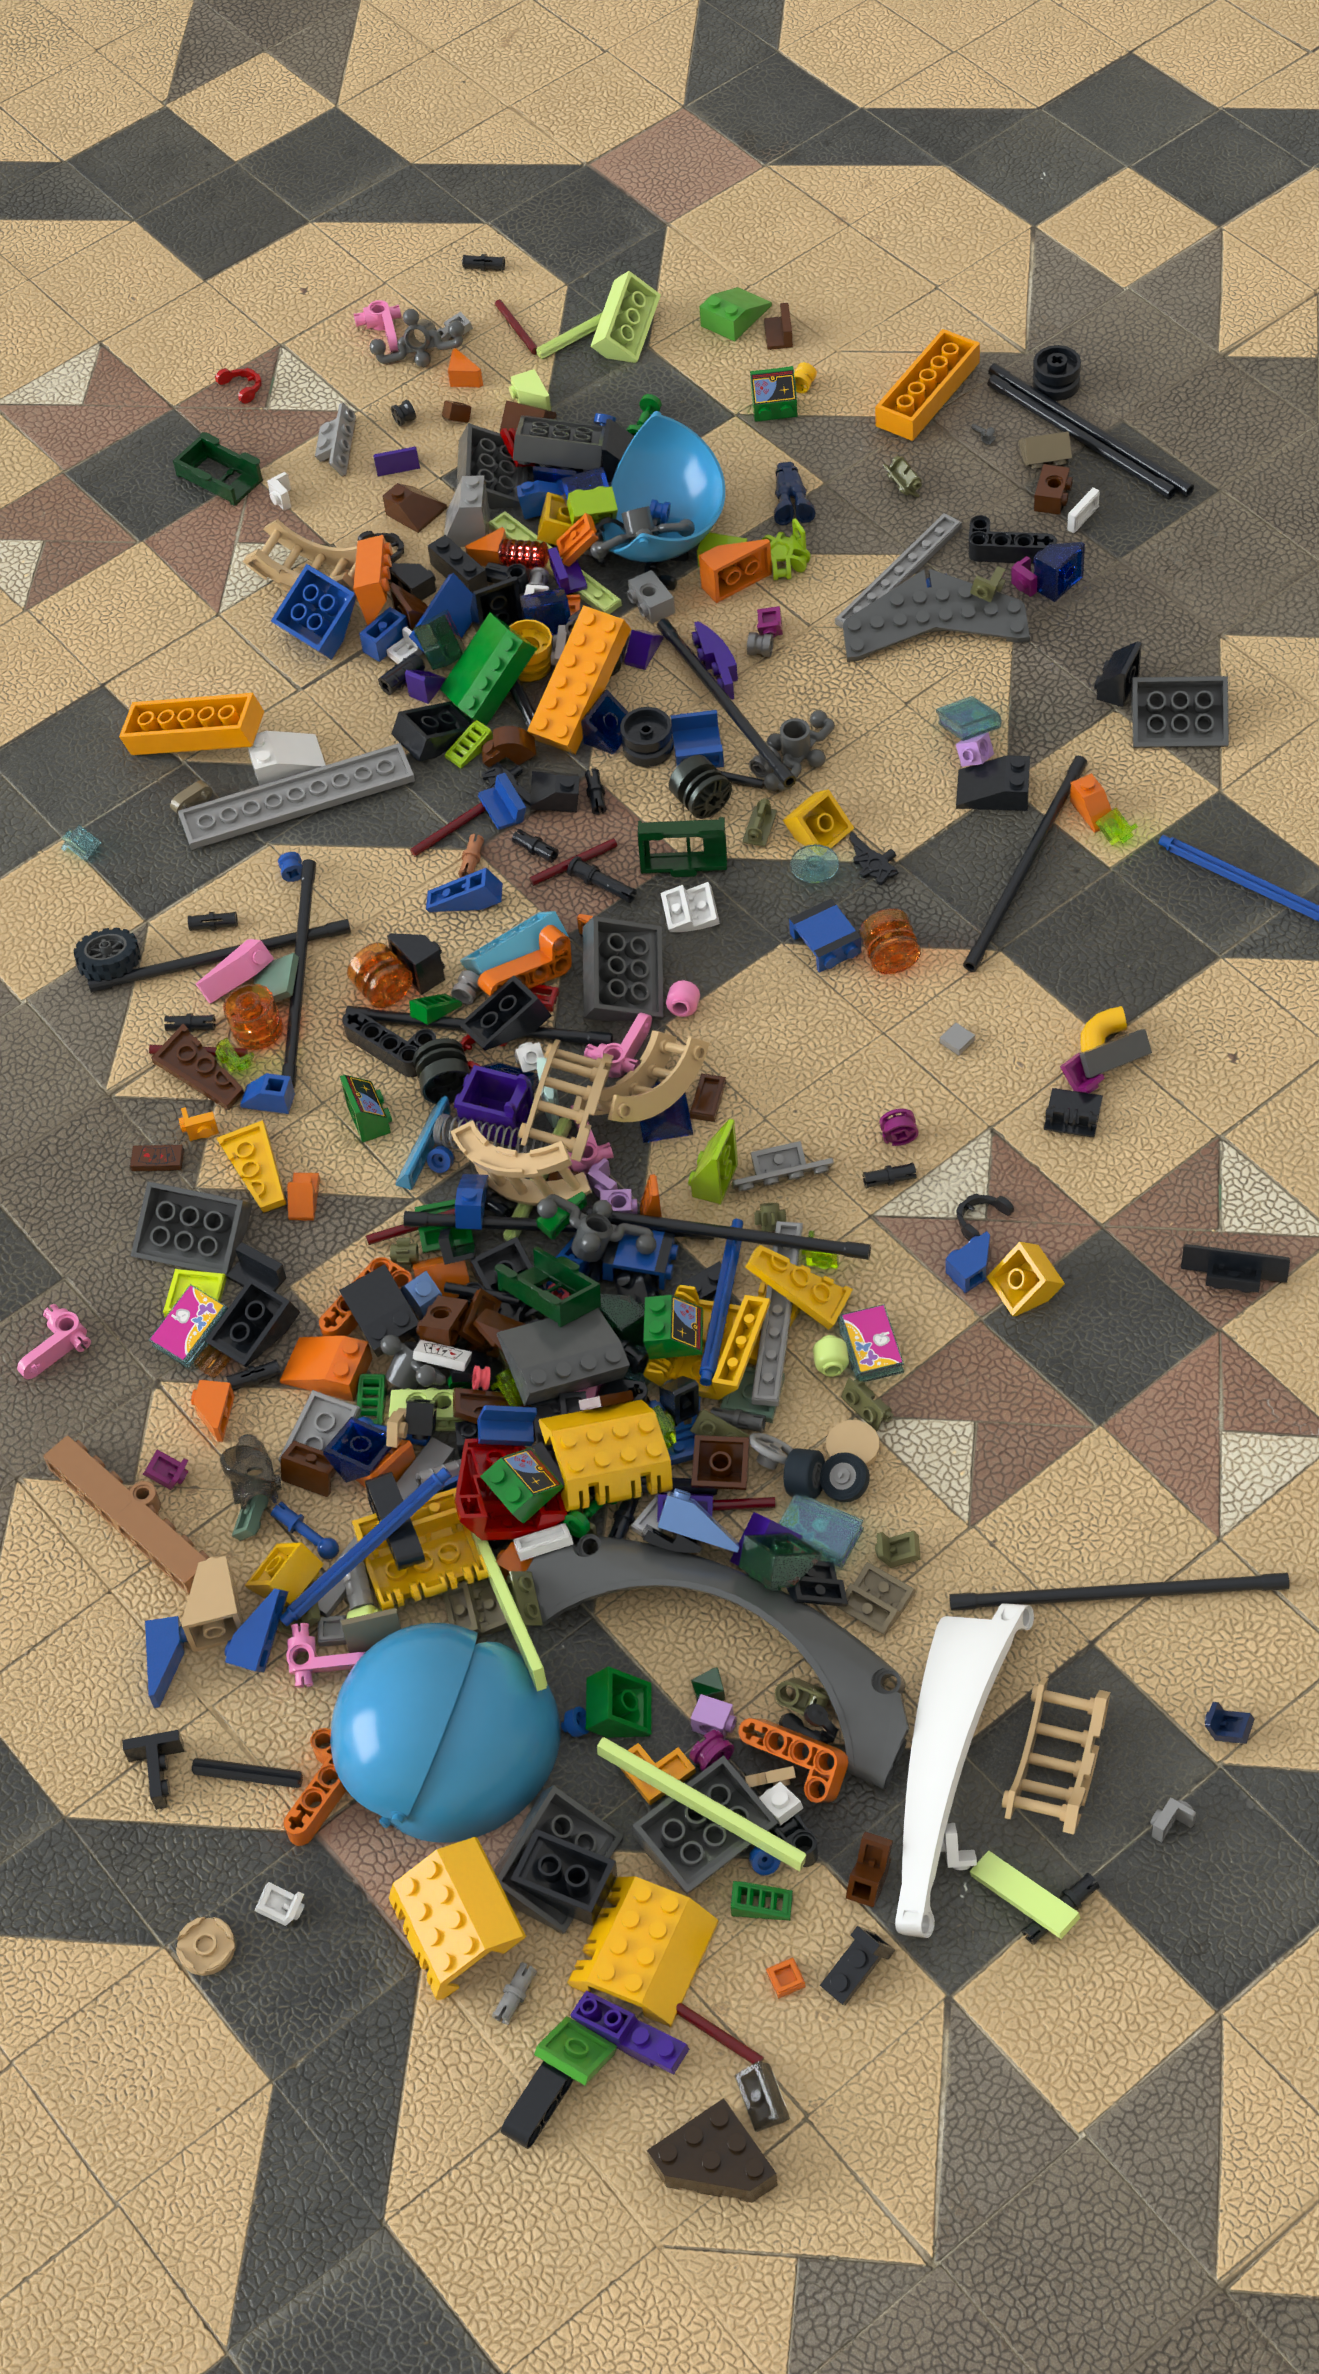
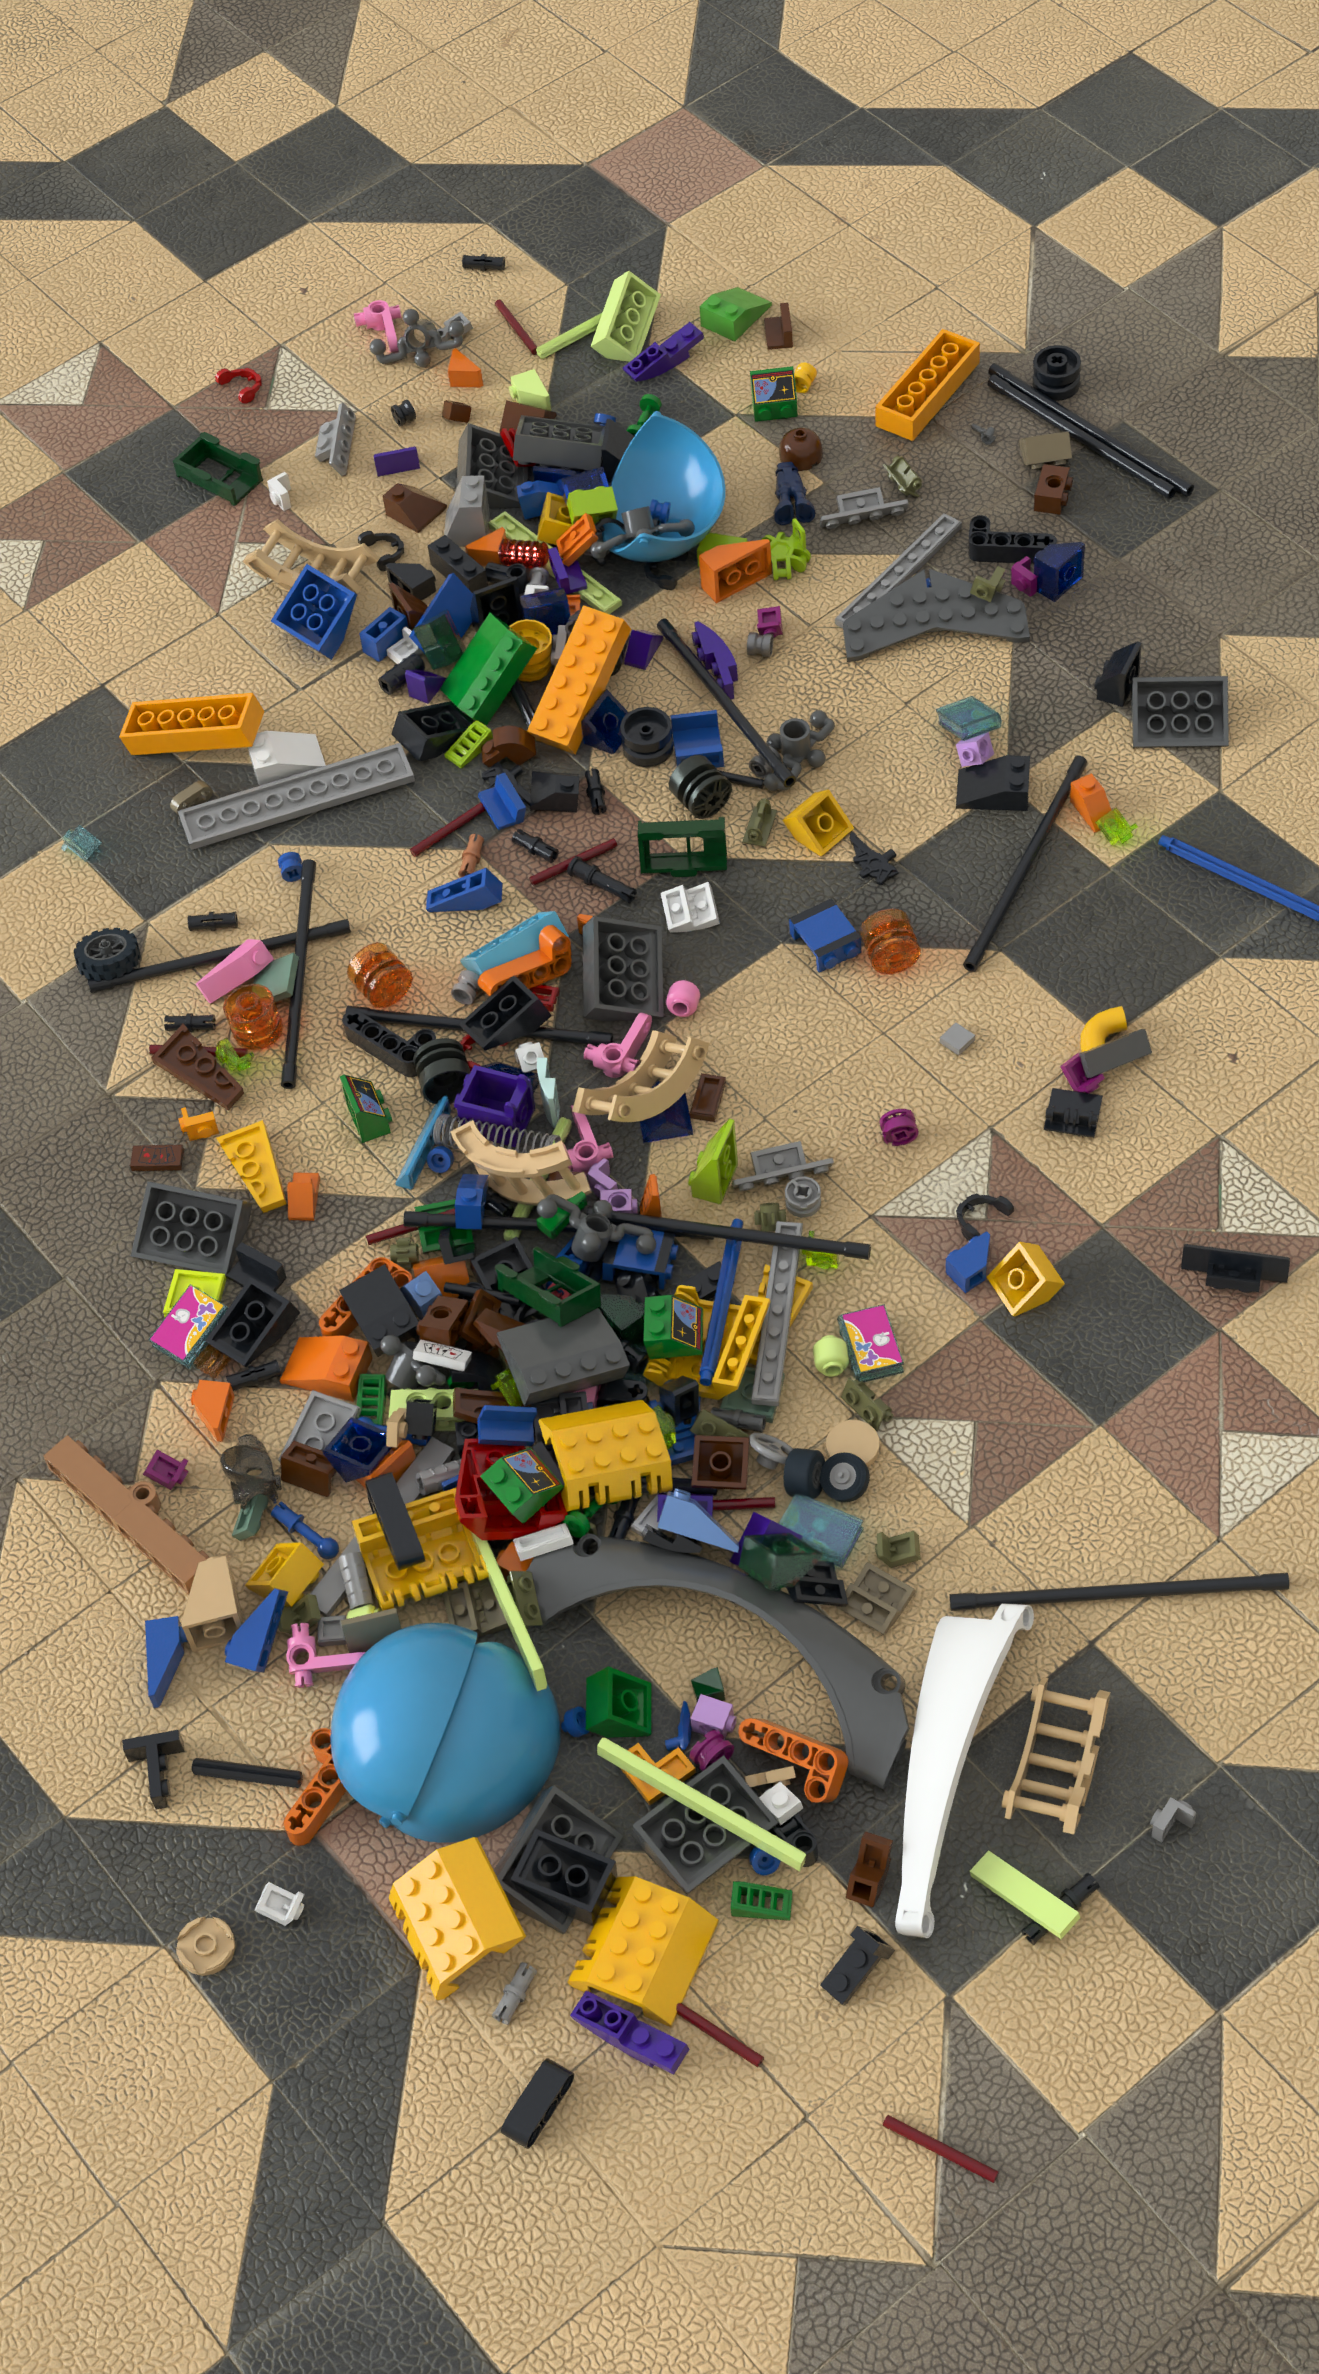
bright pink piece [17,1304,91,1379] -> none
blue slope [240,1073,295,1114] -> none
blue piece [279,1467,452,1626] -> none
orange slope [353,535,393,626] -> none
black slope [387,933,445,995] -> none
green slope [409,993,462,1025] -> none
coral bush [472,1365,491,1391] -> none
tan fence [518,1039,614,1162] -> none
bright green plate [534,2016,617,2085] -> none
reddish brown tile [578,1390,634,1411] -> none
light grey brick [627,570,675,624] -> none
dark brown brick [647,2098,778,2203] -> none
clear smoke slope [735,2061,790,2132] -> none
yellow wing [745,1245,853,1330] -> none
orange tile [766,1957,806,1999] -> none
olive piece [775,1677,830,1716] -> none
black piece [779,1704,839,1744] -> none
clear light blue dish [791,844,839,883] -> none
black pin [862,1162,917,1189] -> none
white bracket [941,1823,977,1870] -> none
white tile [1067,488,1100,533] -> none
dark blue bracket [1205,1702,1255,1744] -> none
none -> dark purple slope [623,322,704,382]
none -> blue bar [665,1701,691,1751]
none -> reddish brown cylinder [779,428,823,471]
none -> light grey wheel [785,1176,821,1218]
none -> light grey bracket [820,487,909,529]
none -> dark red bar [883,2115,999,2183]

